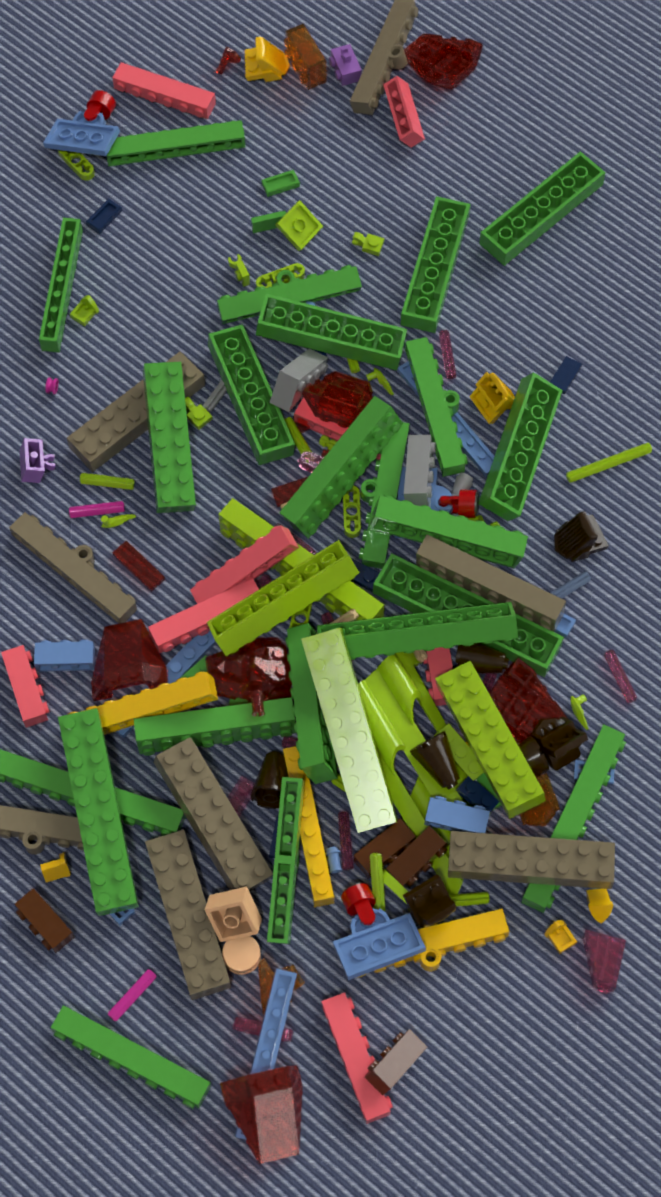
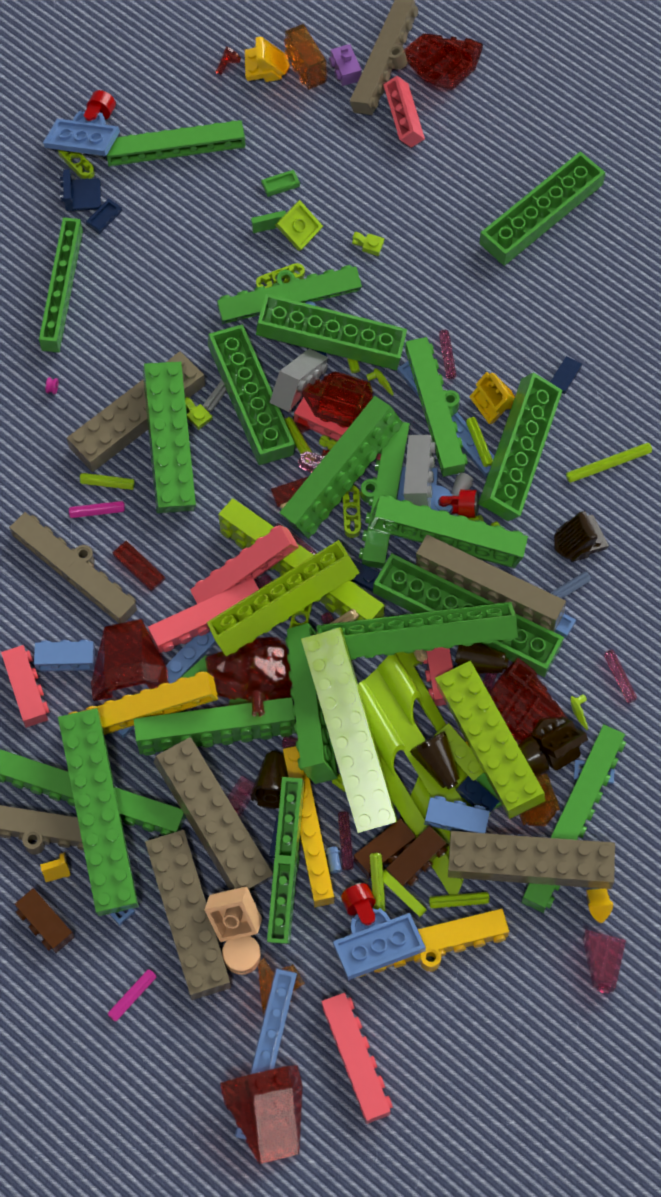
medium lavender brick [19,438,55,483] -> none
bright green brick [51,1005,211,1109] -> none
lime tile [70,295,99,326] -> none
lime bar [101,514,136,528] -> none
coral brick [112,62,216,119] -> none
lime plate [228,254,250,287] -> none
clear pink beam [232,1017,294,1042] -> none
brick [365,1029,427,1095] -> none
bright green brick [401,196,471,333] -> none
dark brown piece [403,874,456,928] -> none
yellow tile [544,920,577,954] -> none
none -> dark blue bracket [60,169,101,211]
none -> lime axle [466,417,493,467]

